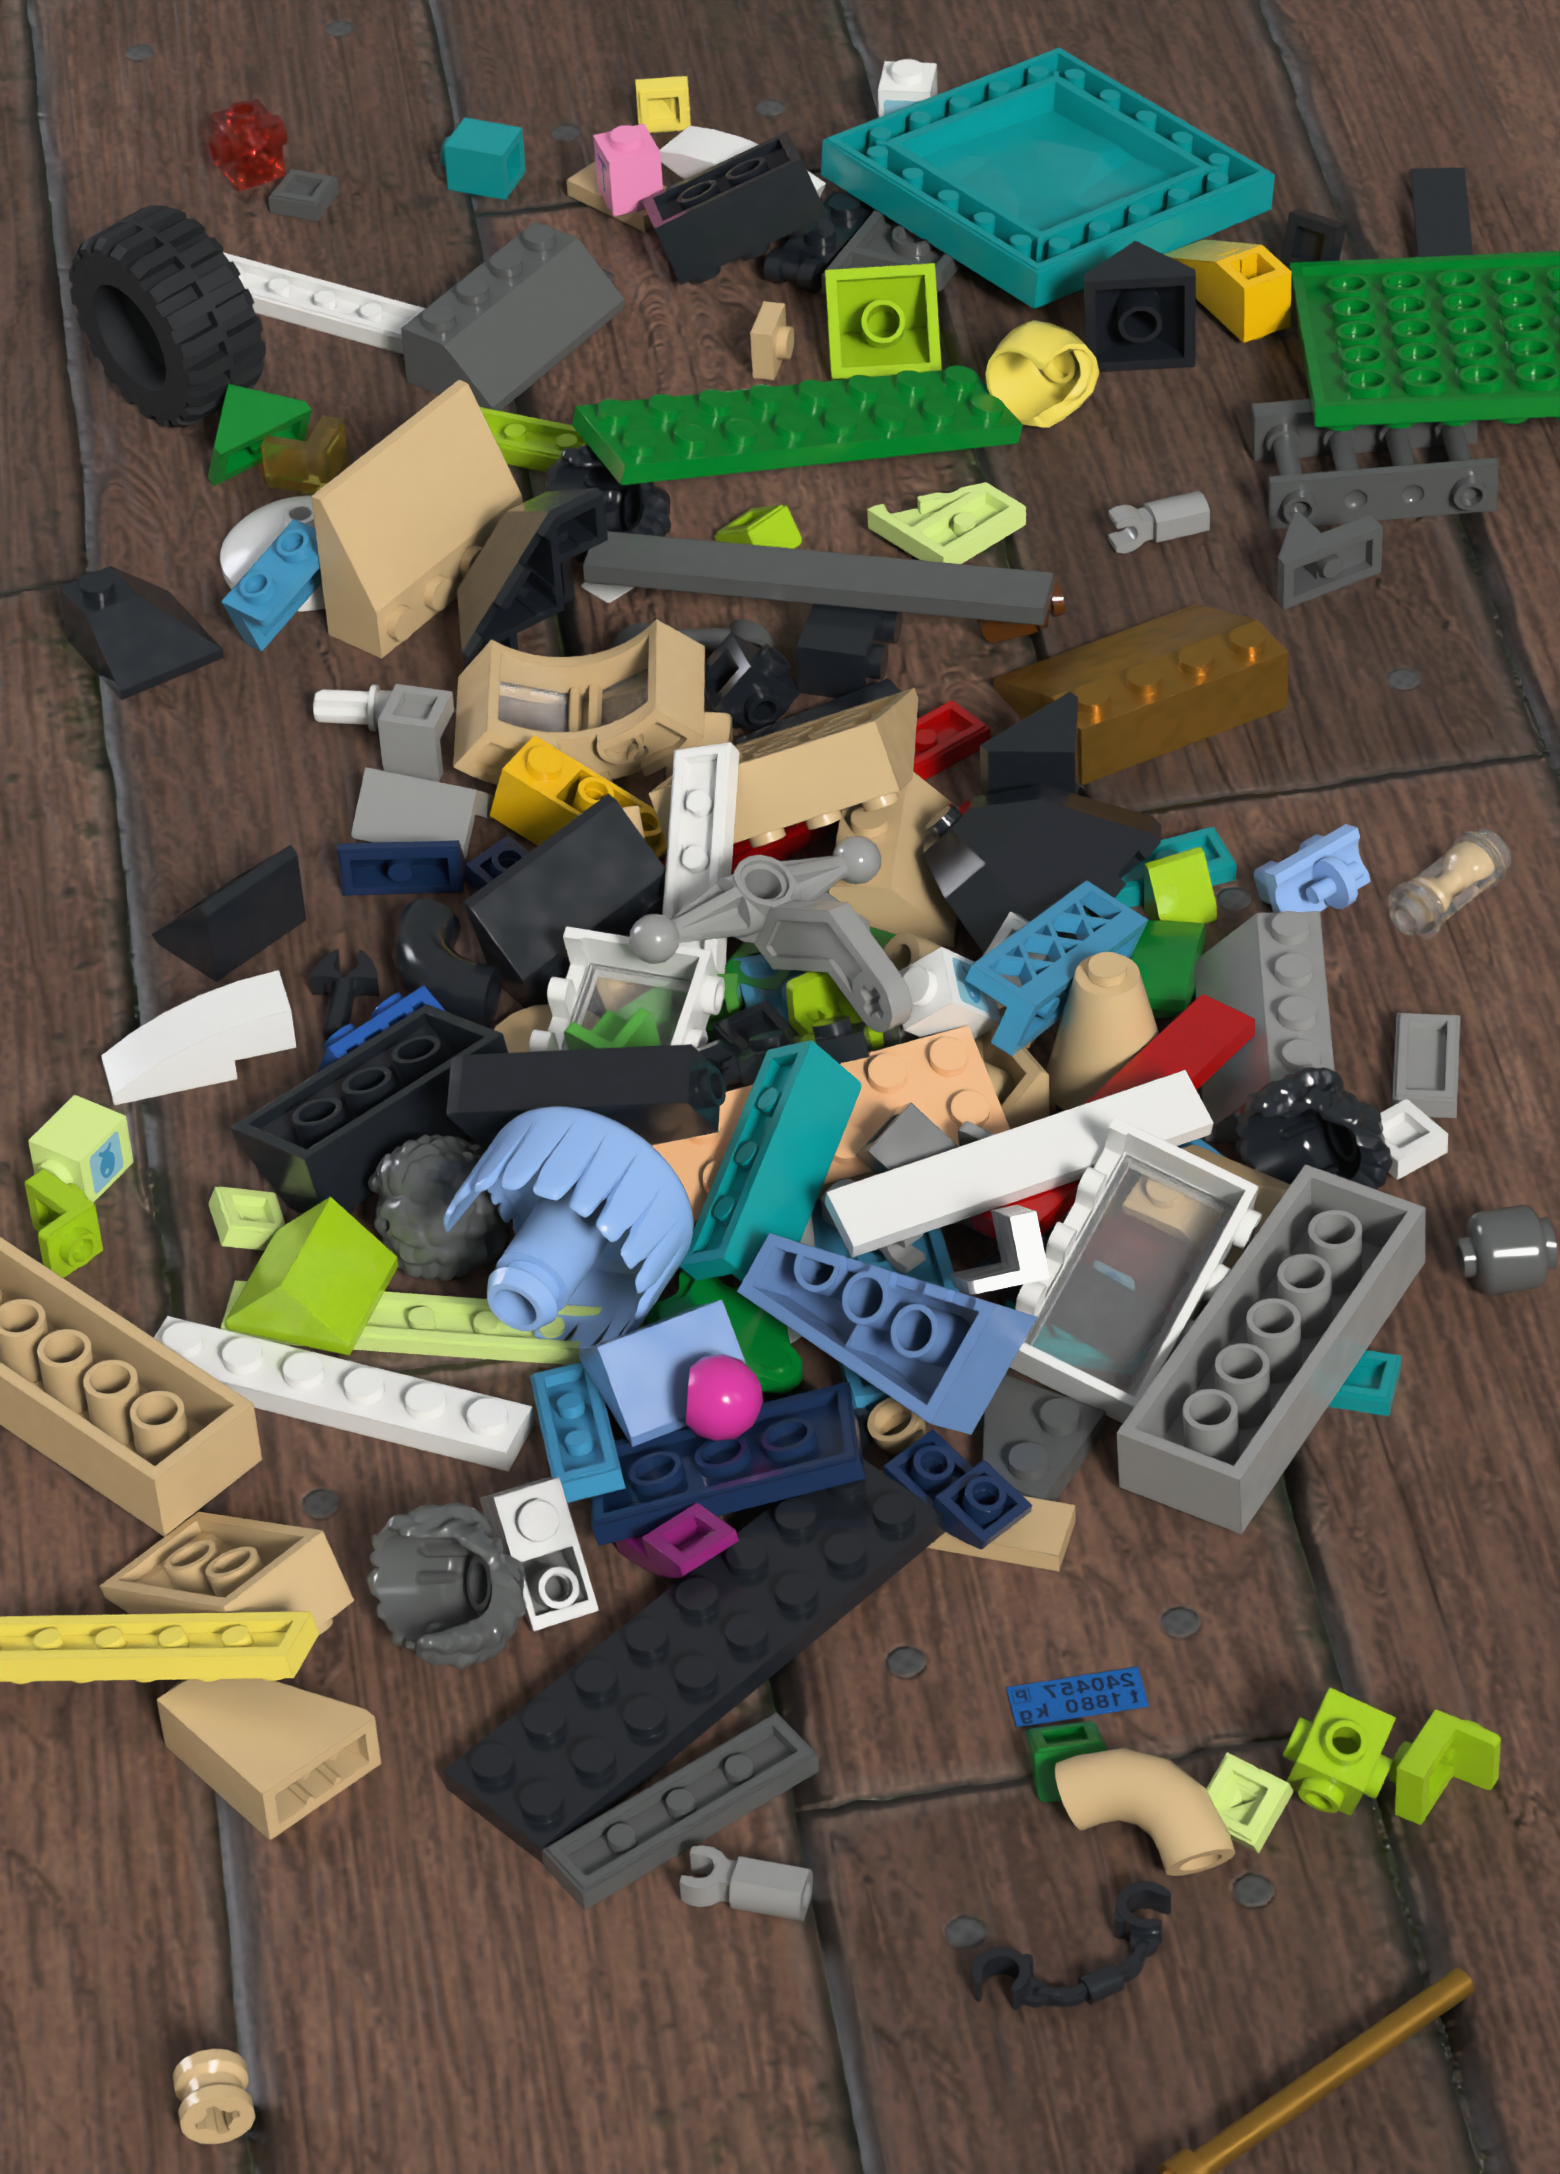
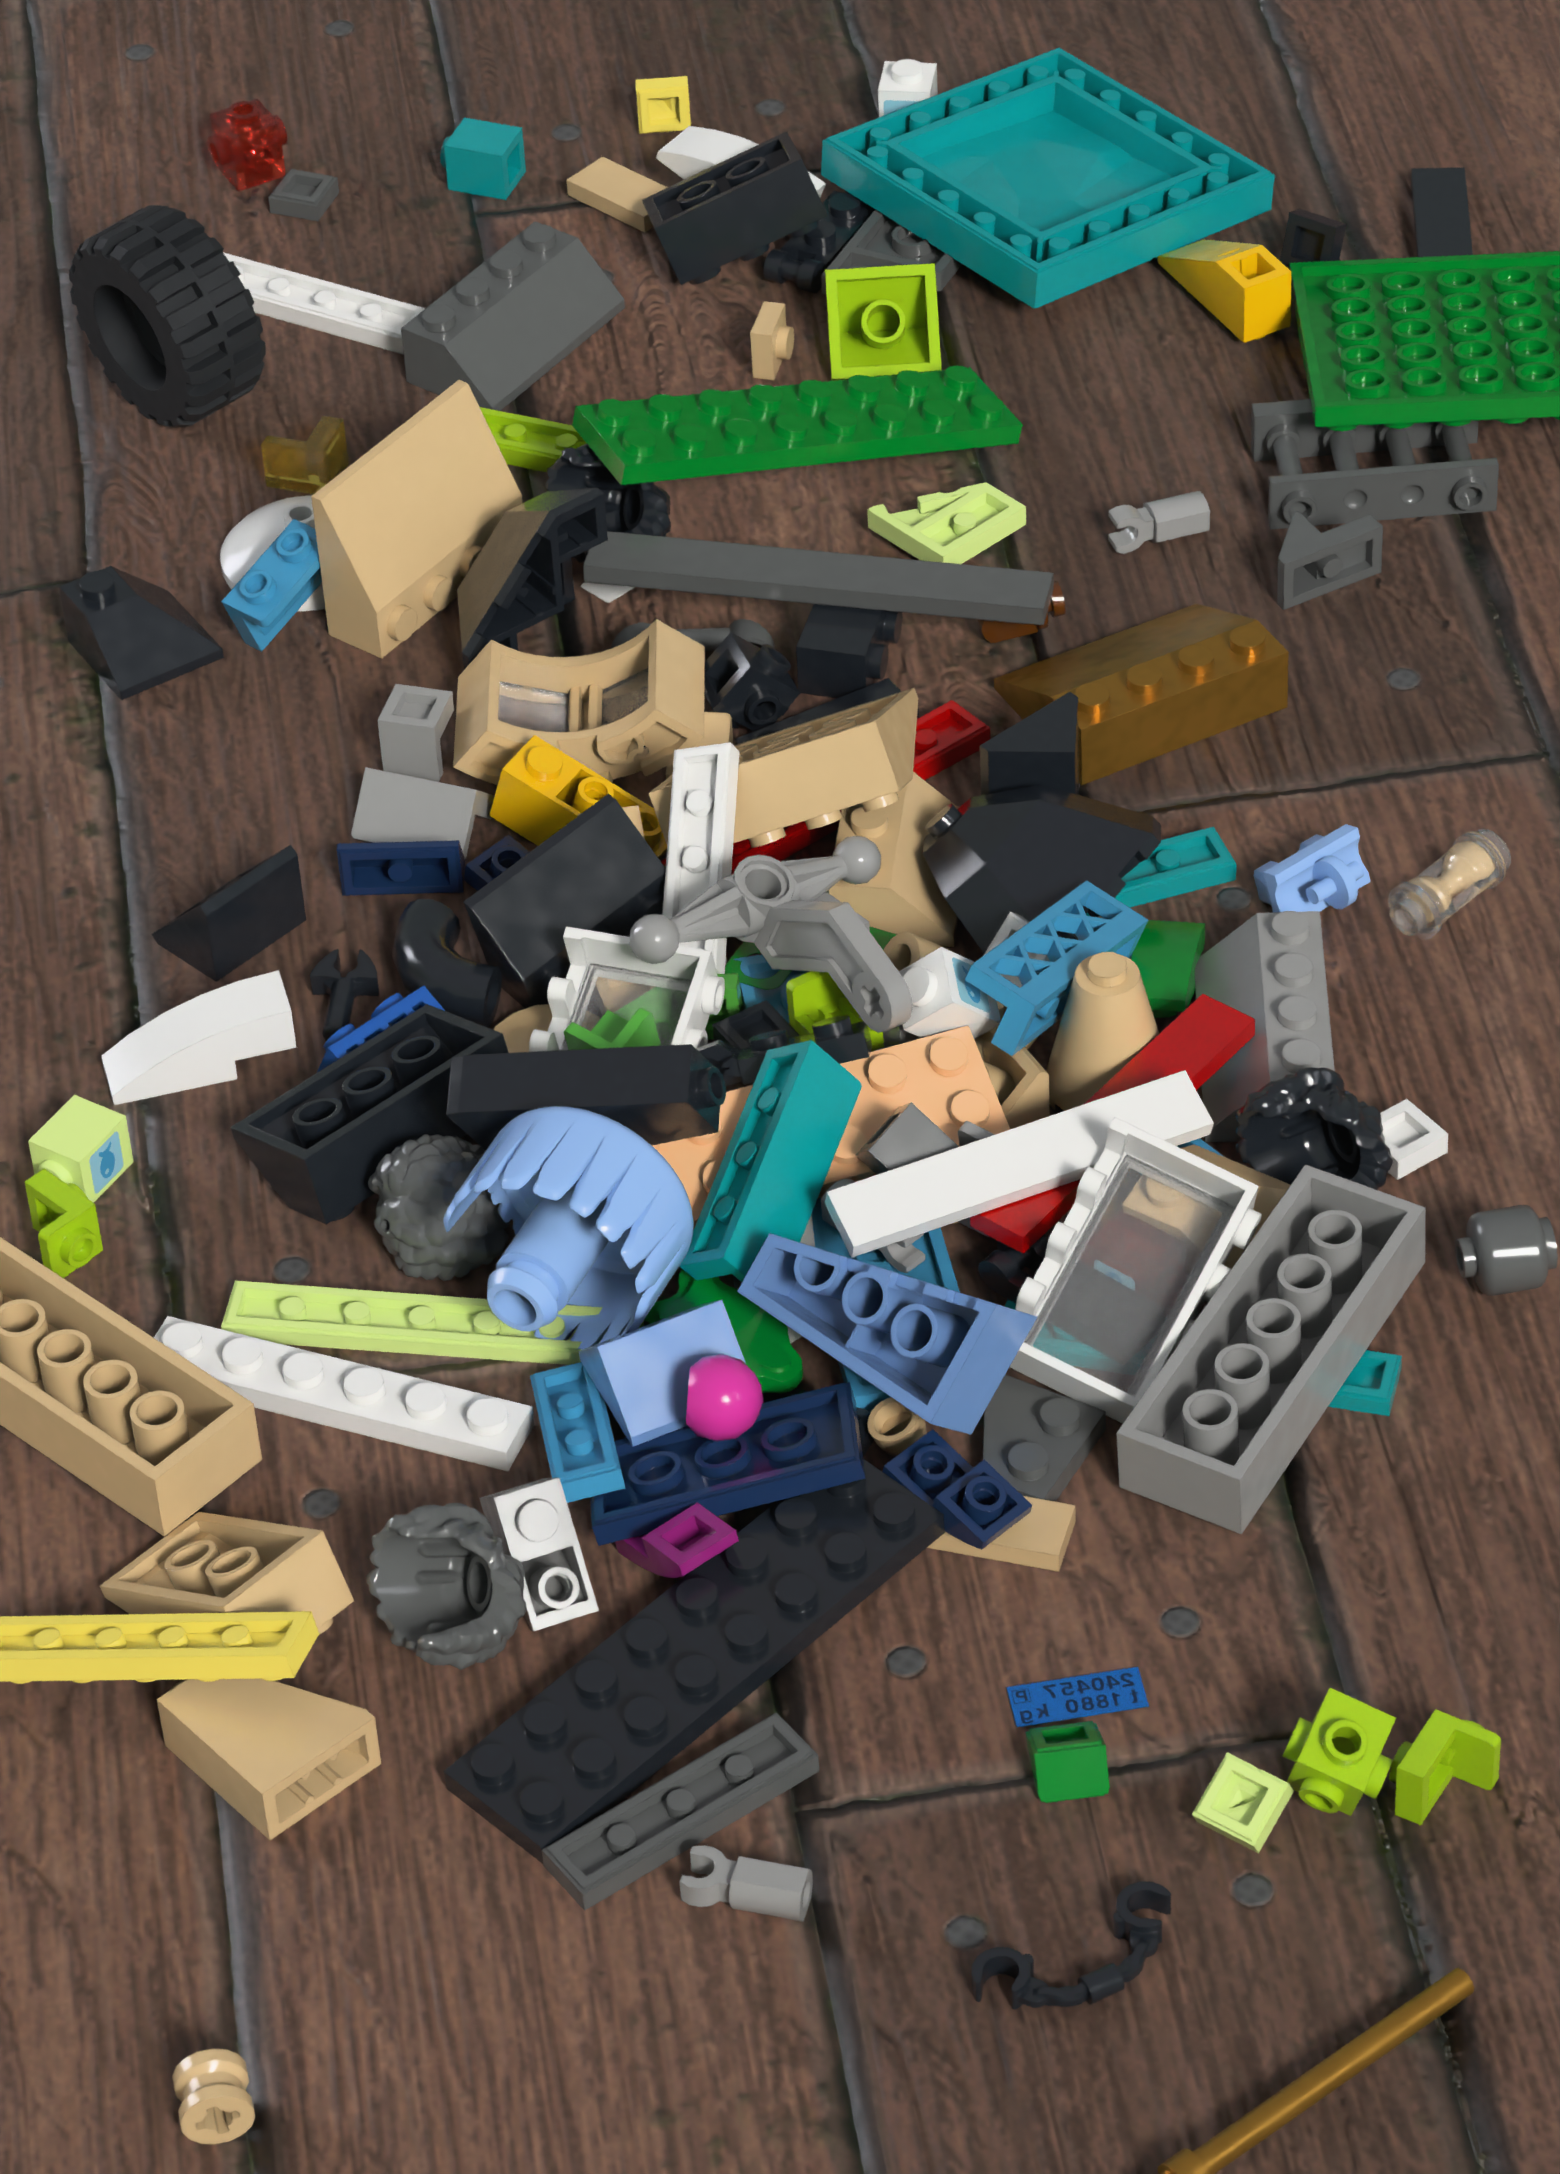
green slope [208,384,312,486] -> none
yellowish green tile [208,1186,286,1251] -> none
lime slope [226,1197,398,1356] -> none
white axle [313,685,392,732] -> none
bright pink brick [593,124,663,217] -> none
lime slope [714,504,802,549] -> none
panel [951,1205,1050,1295] -> none
light yellow piece [986,320,1099,428] -> none
tan cylinder [1055,1748,1236,1876] -> none
black slope [1084,241,1196,372] -> none
lime slope [1144,847,1217,924] -> none
light grey tile [1392,1013,1460,1118] -> none

